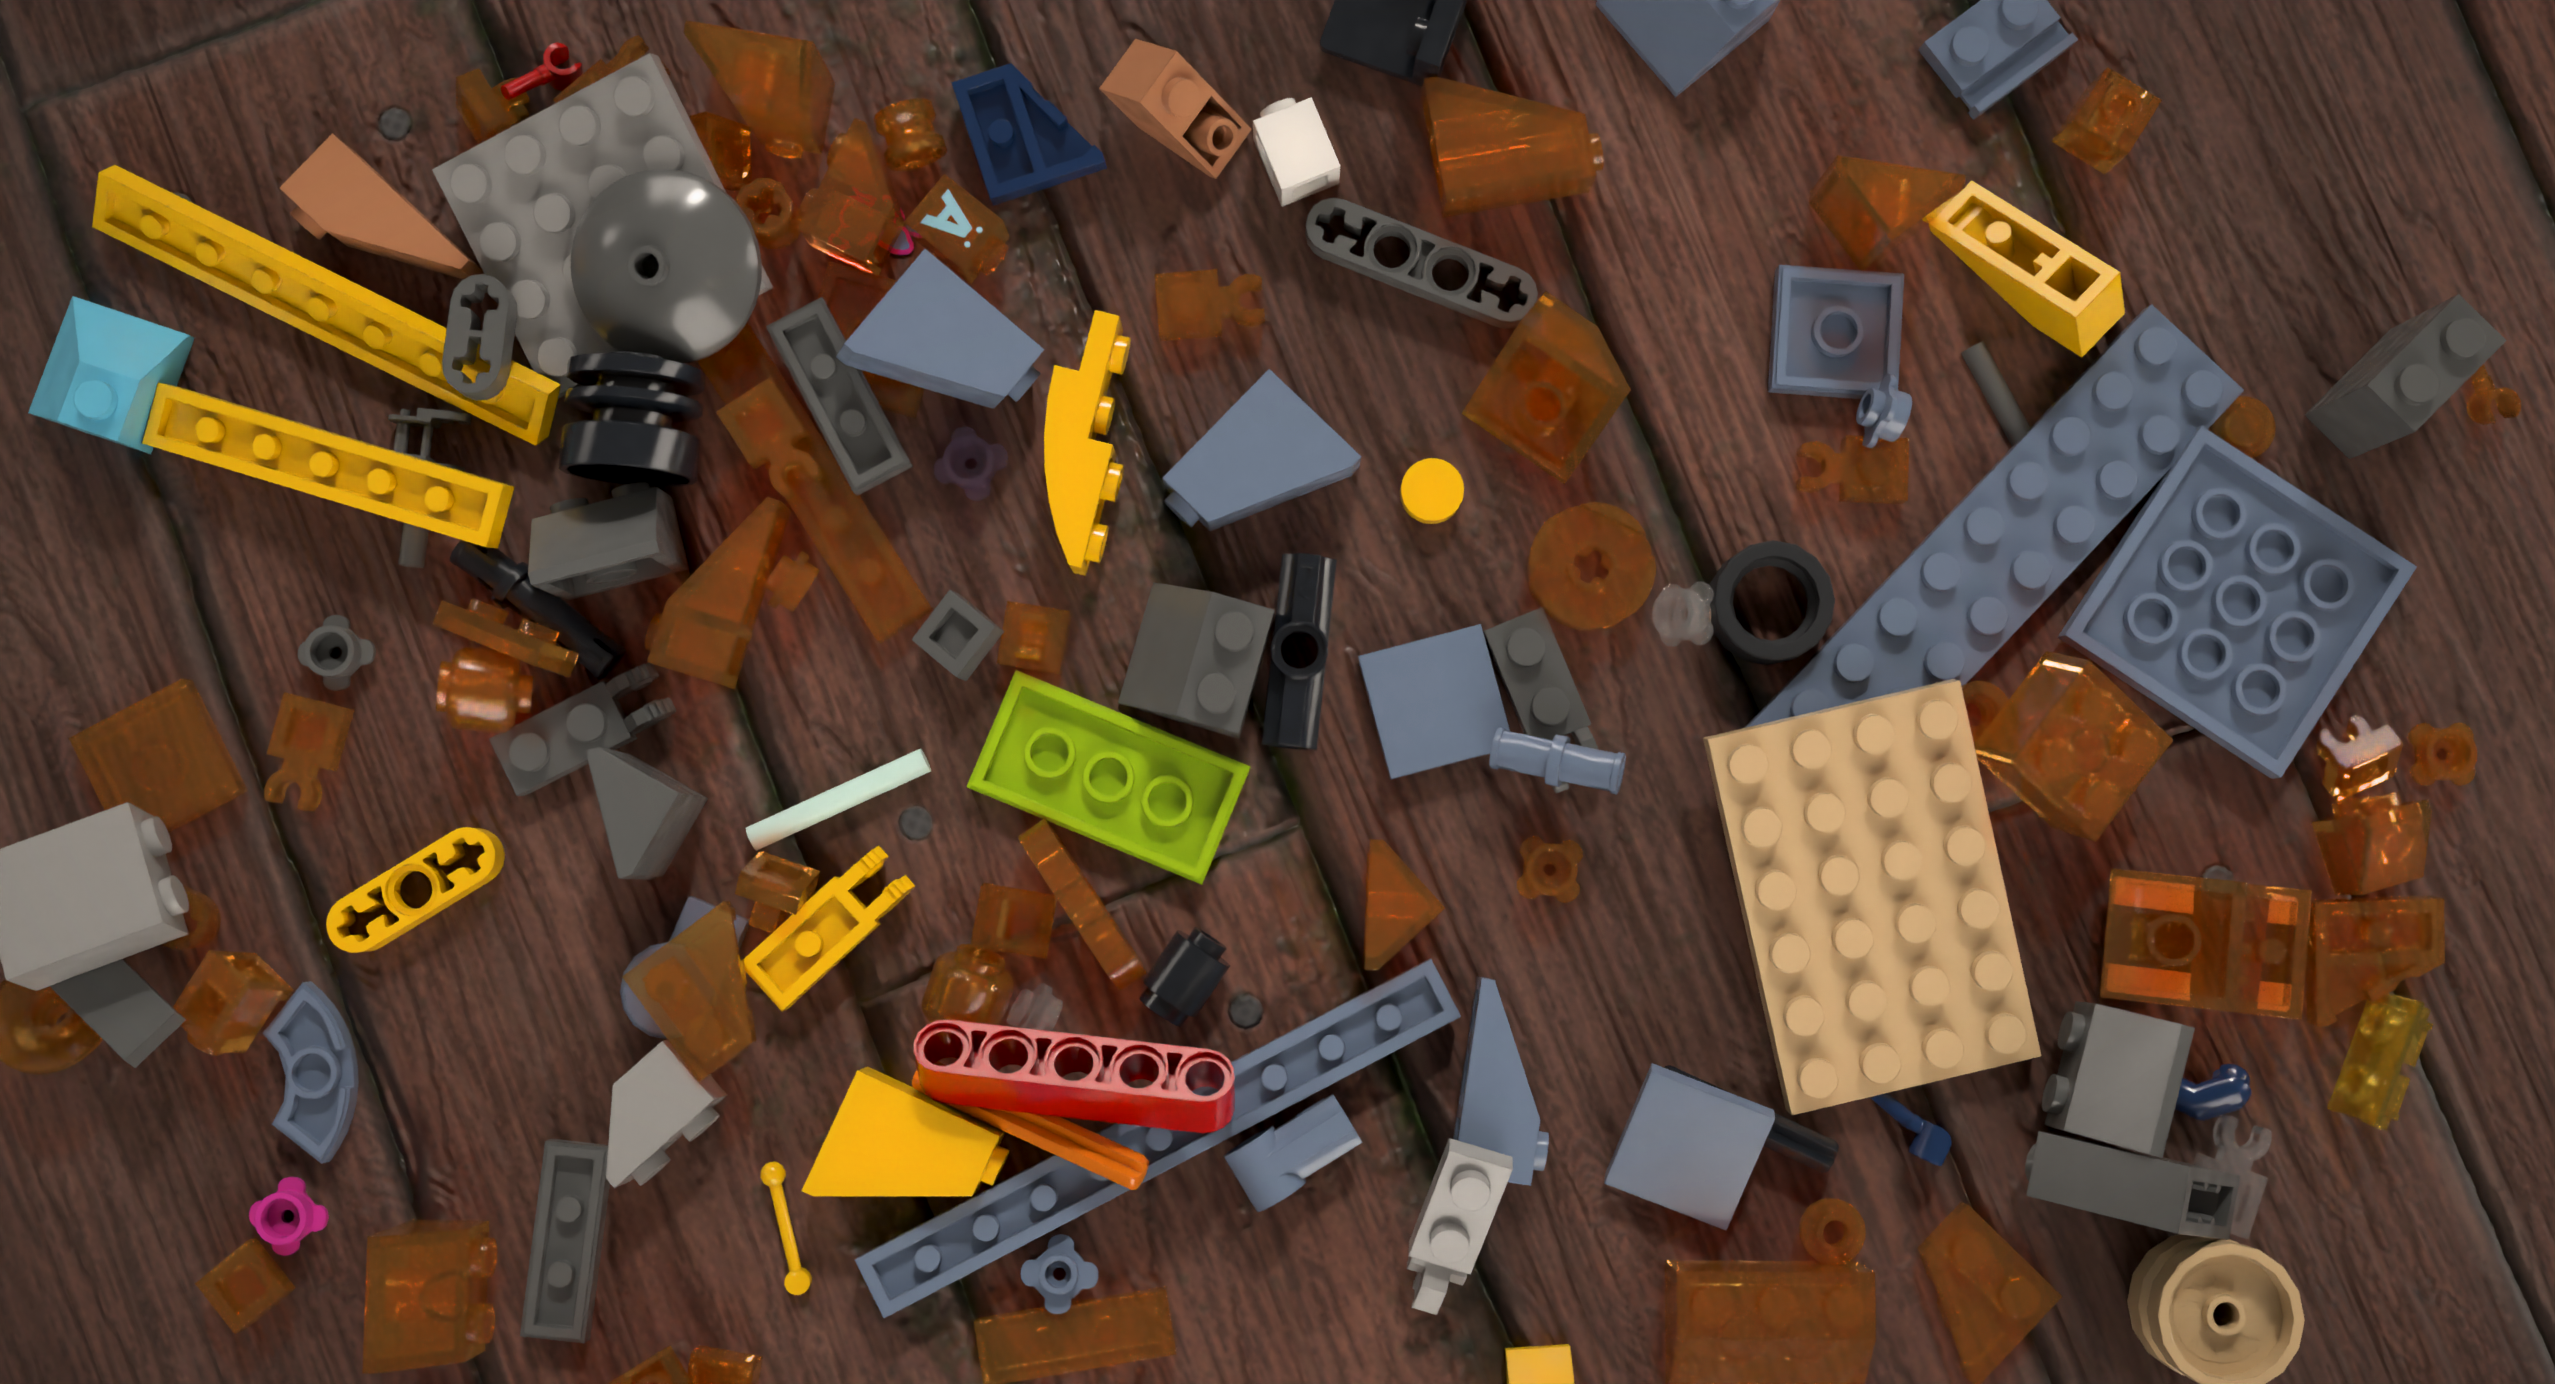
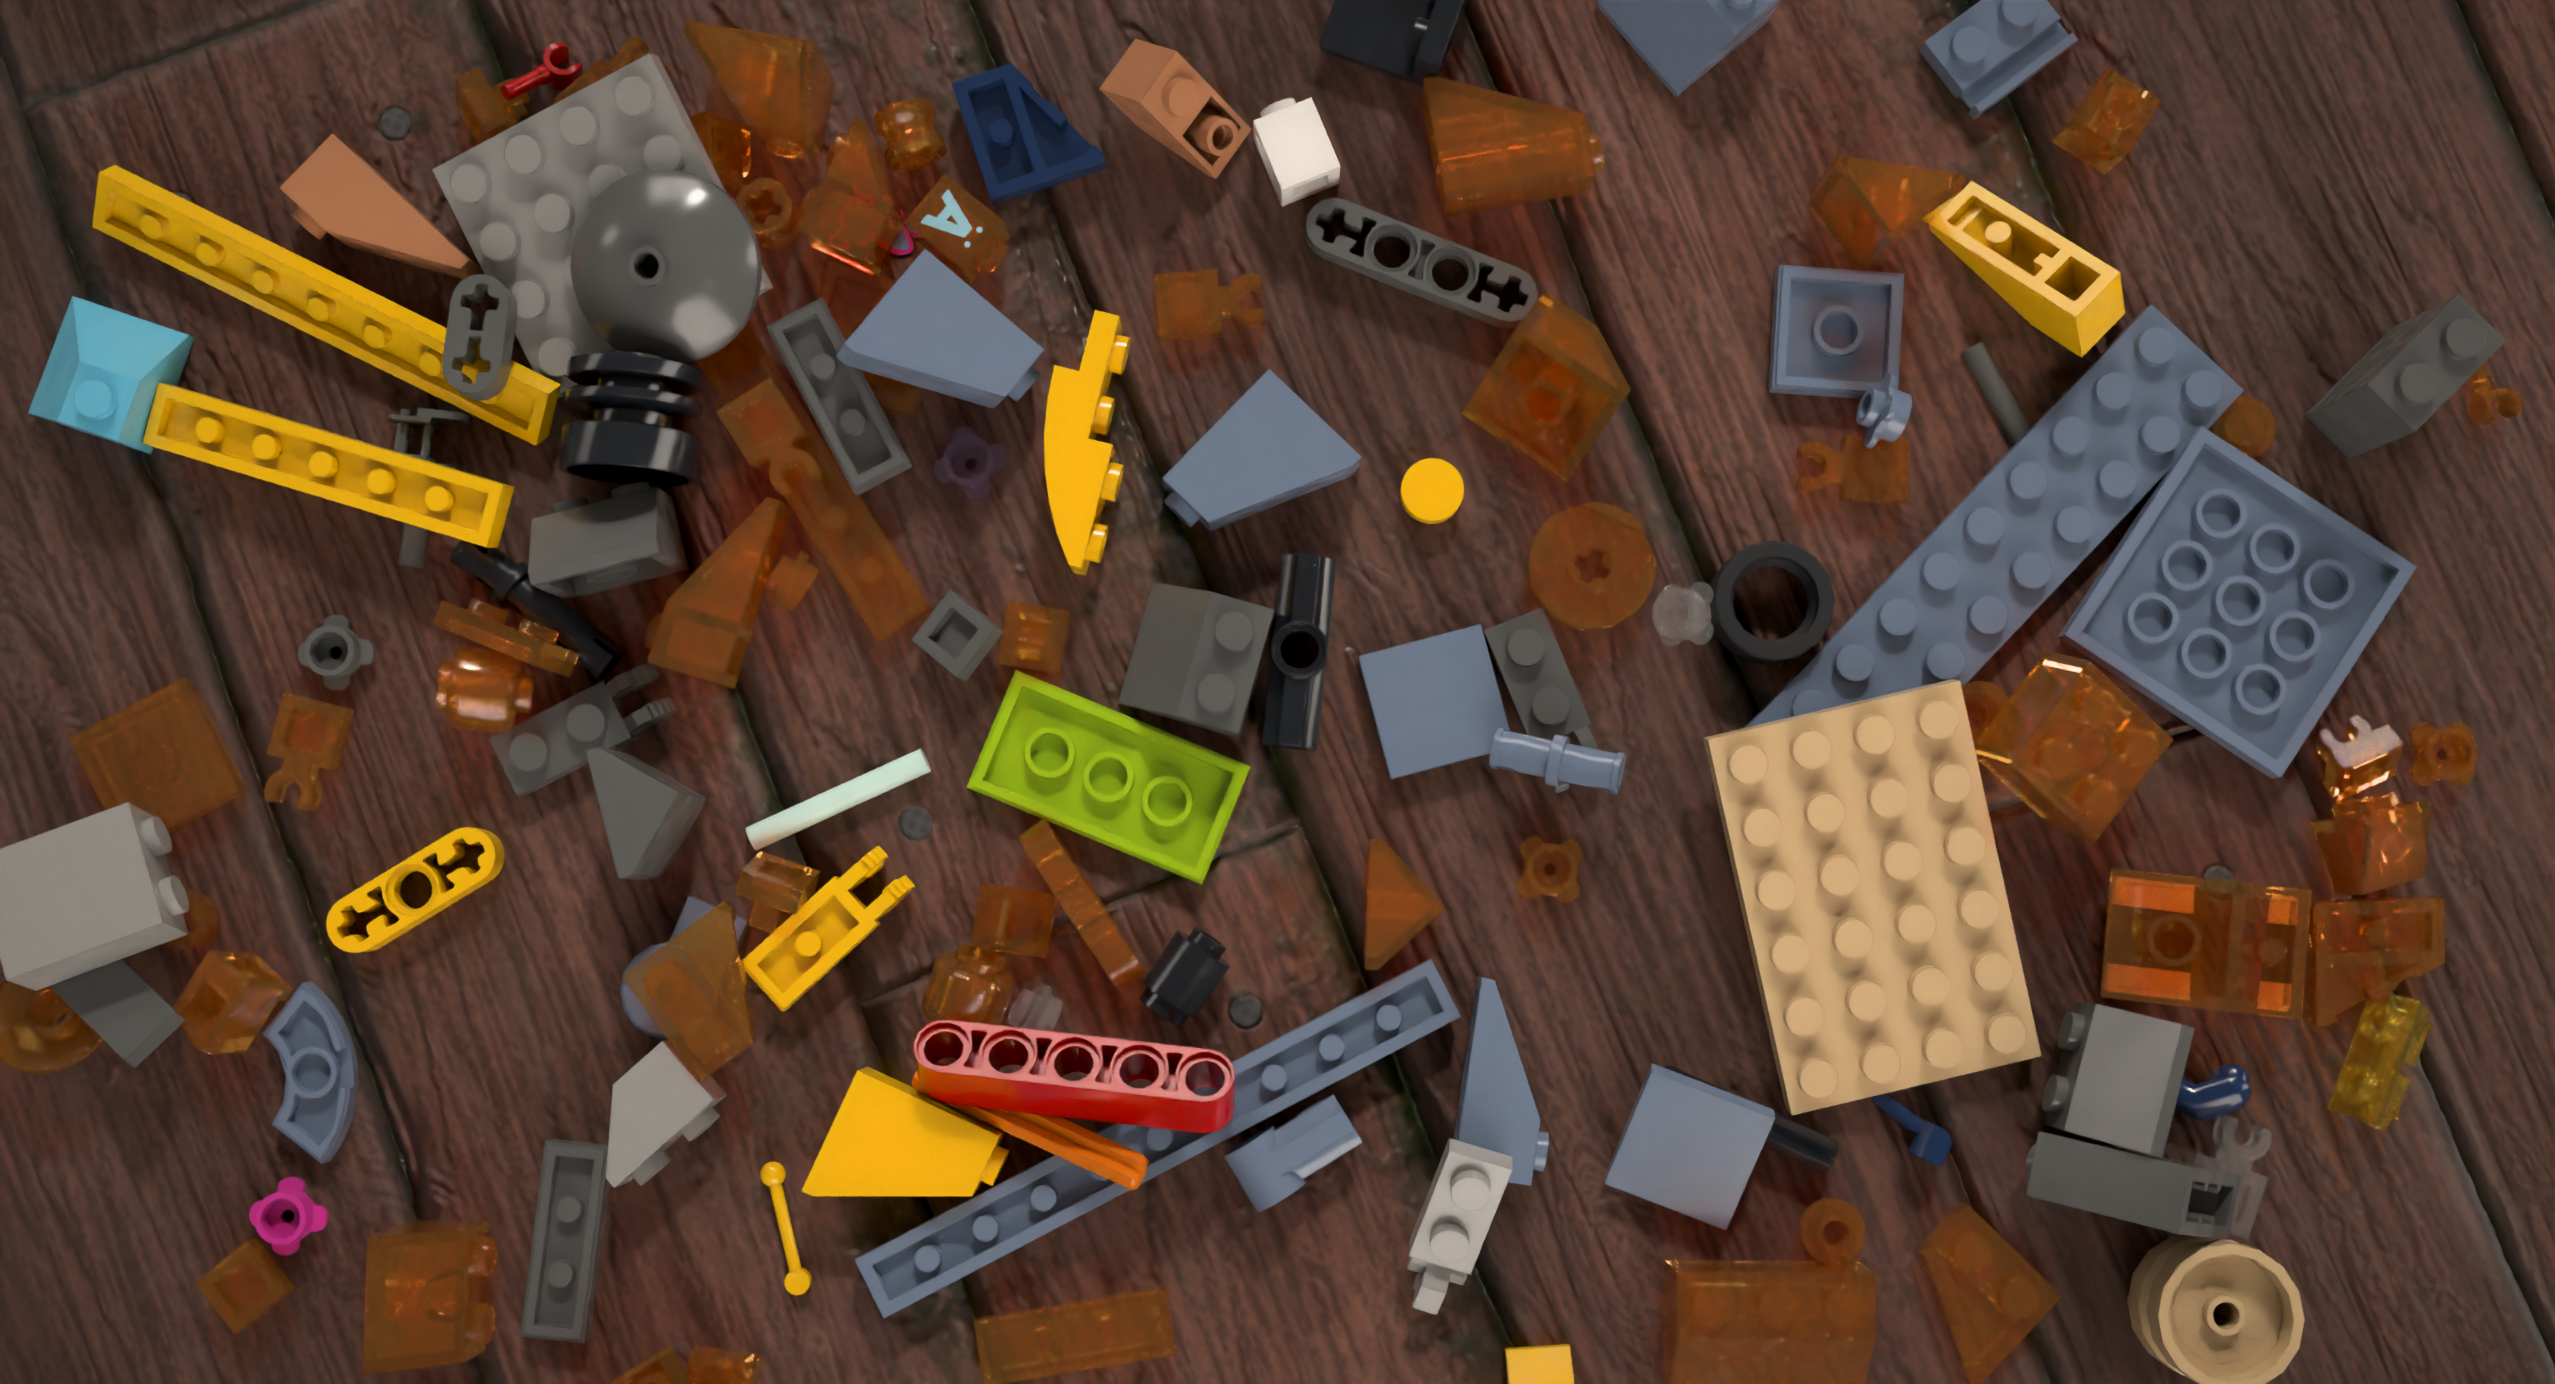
sand blue plate [1021,1234,1099,1314] -> none

